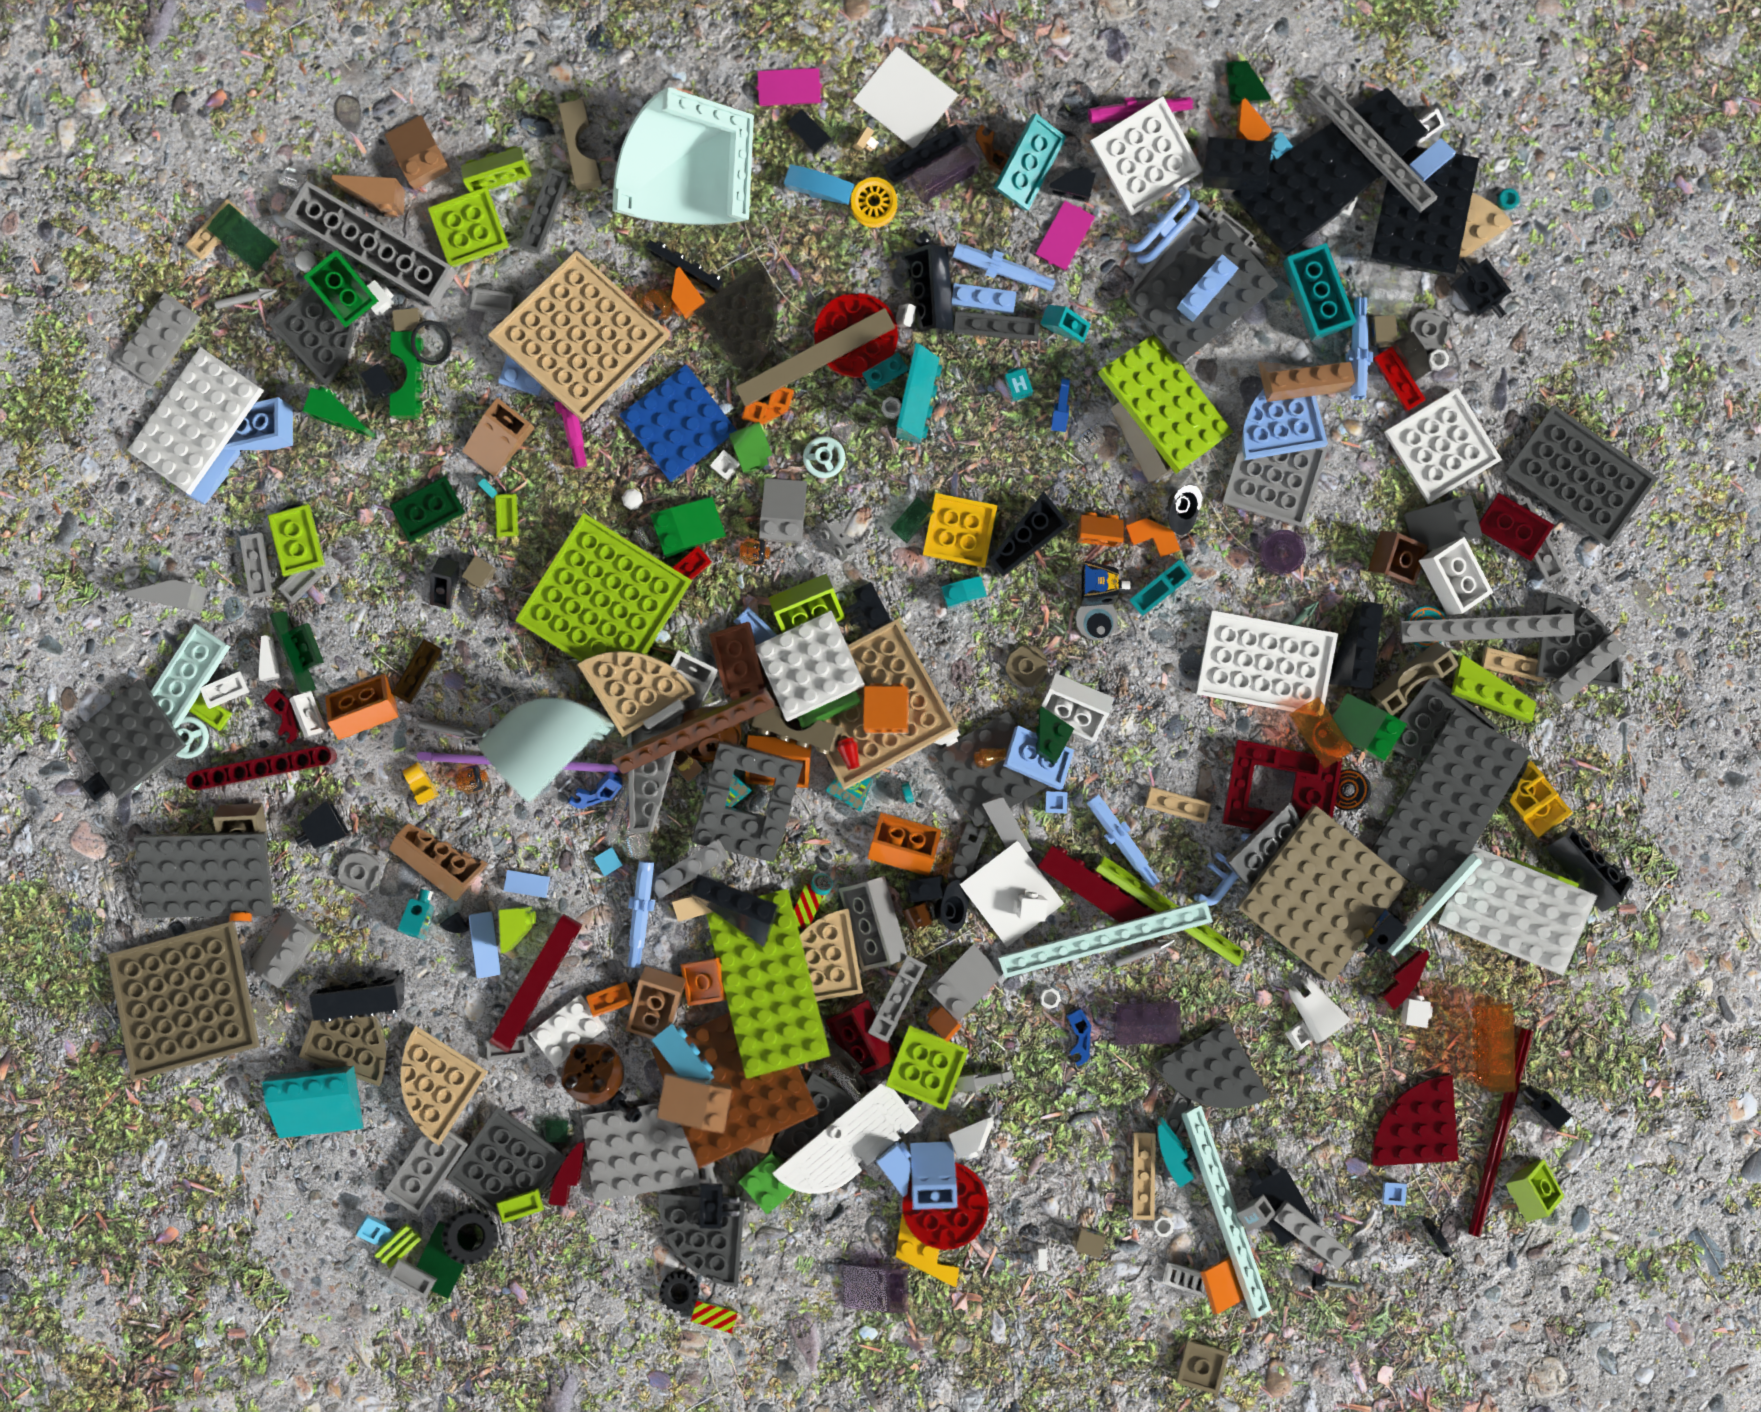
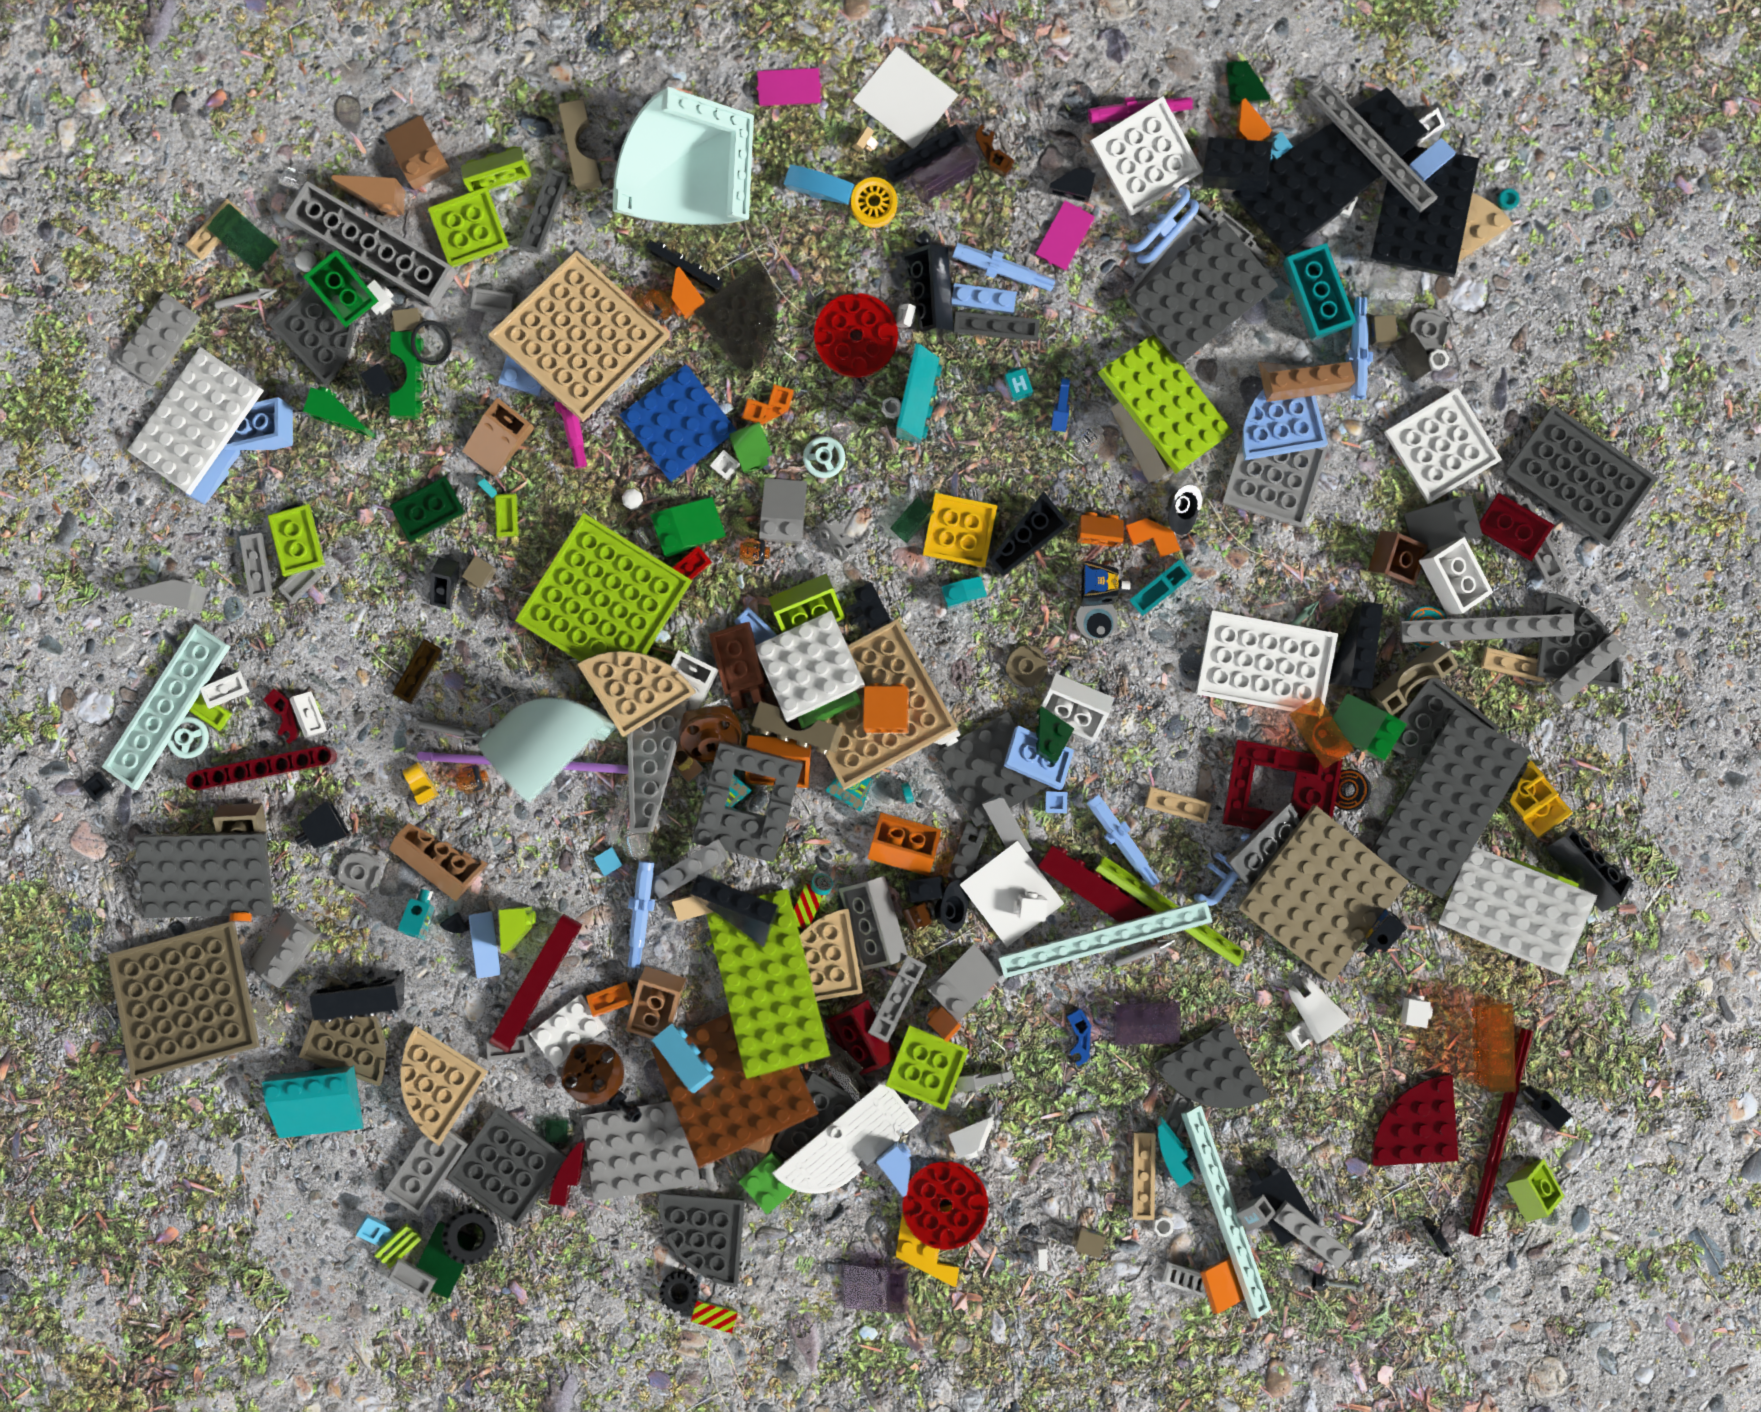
dark grey plate [74,679,187,799] -> none
white slope [258,635,281,681] -> none
dark green bracket [270,611,324,693] -> none
orange slope [325,673,398,740] -> none
lime tile [496,1188,544,1224] -> none
light blue tile [504,870,550,898] -> none
blue piece [568,771,622,809] -> none
reddish brown plate [612,688,775,774] -> none
light grey tile [643,699,689,732] -> none
medium nougat slope [657,1074,732,1133] -> none
orange tile [680,957,727,1006] -> none
black hinge [700,1183,740,1229] -> none
dark tan tile [735,308,895,407] -> none
black tile [787,109,831,154] -> none
red cone [837,737,860,771] -> none
teal hinge [862,352,909,391] -> none
light blue slope [910,1142,957,1210] -> none
clear orange cone [974,747,1007,769] -> none
plate [994,113,1066,211] -> none
white tile [1039,987,1061,1009] -> none
teal slope [1040,304,1091,343] -> none
dark tan plate [1175,1339,1229,1395] -> none
light blue brick [1177,254,1238,322] -> none
clear purple wheel [1258,530,1306,575] -> none
red plate [1373,347,1426,412] -> none
dark red slope [1378,948,1429,1010] -> none
light blue plate [1382,1181,1407,1206] -> none
light aqua tile [1387,853,1482,957] -> none
black plate [1451,257,1512,319] -> none
lime wing [1451,654,1536,724] -> none

